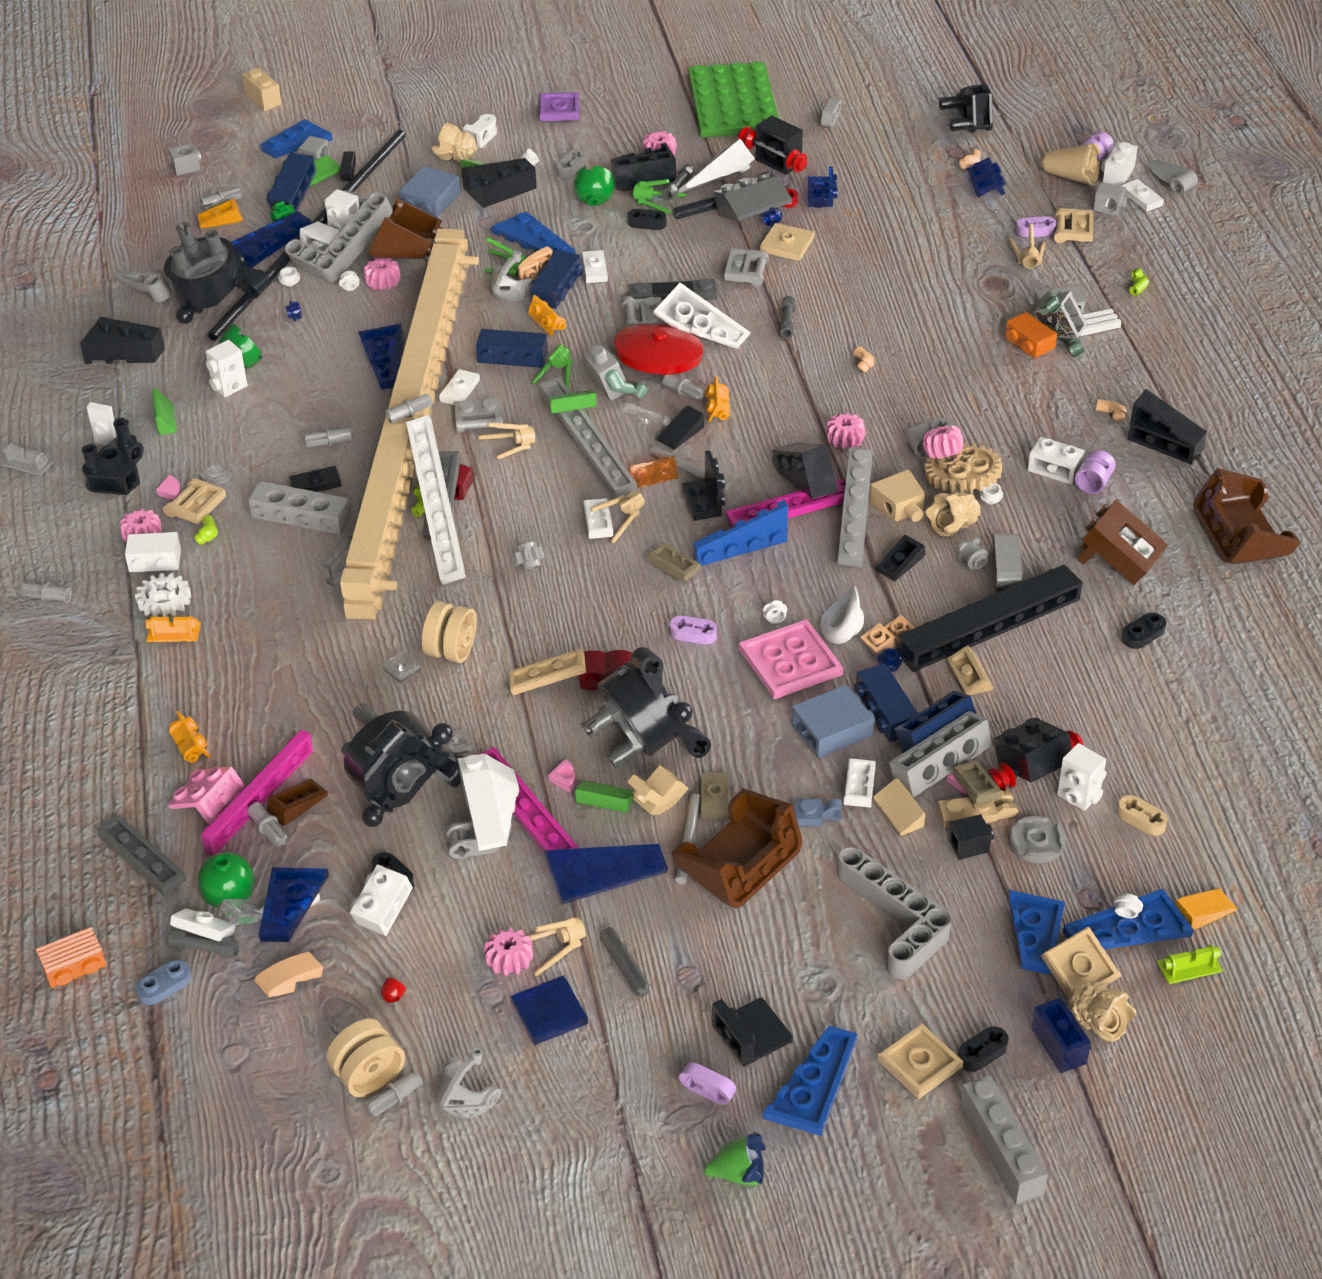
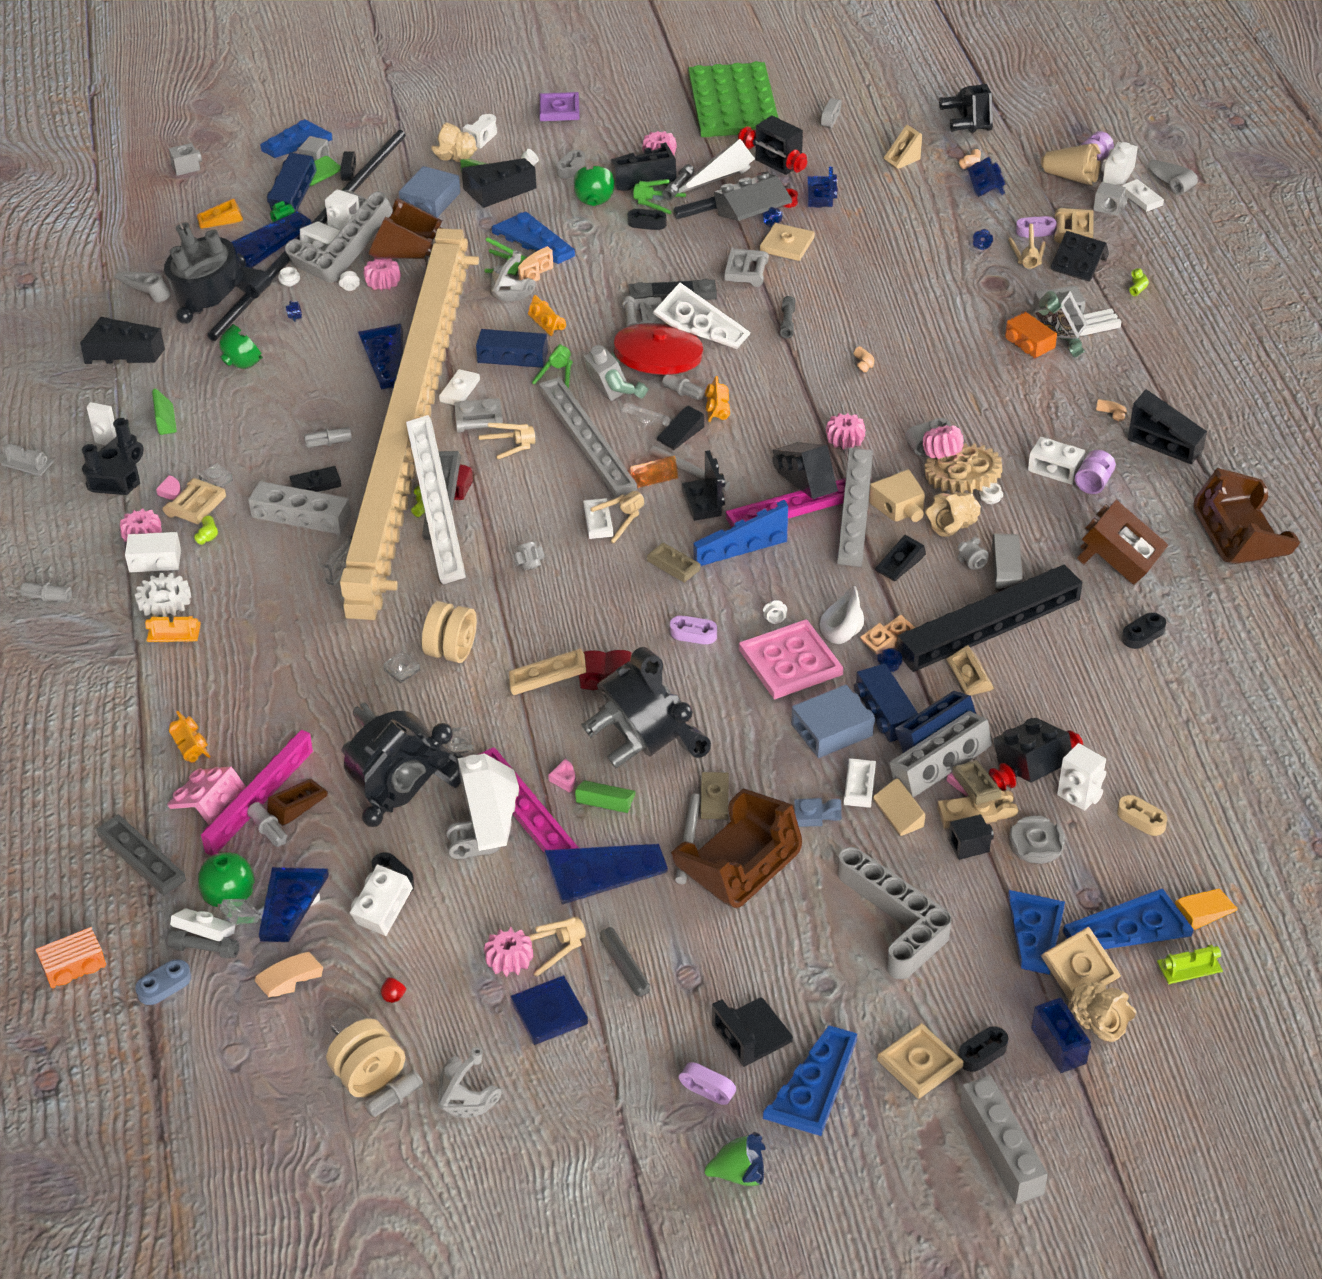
light grey axle [200,187,242,211] -> none
white brick [206,340,247,397] -> none
tan brick [242,68,282,111] -> none
light grey axle [385,394,433,424] -> none
dark blue brick [531,250,583,309] -> none
bright green slope [547,390,597,414] -> none
white plate [582,250,608,283] -> none
tan brick [627,765,689,815] -> none
white plate [1113,894,1143,918] -> none
none -> tan slope [883,125,922,169]
none -> clear blue plate [973,229,993,250]
none -> black bracket [1050,231,1109,282]

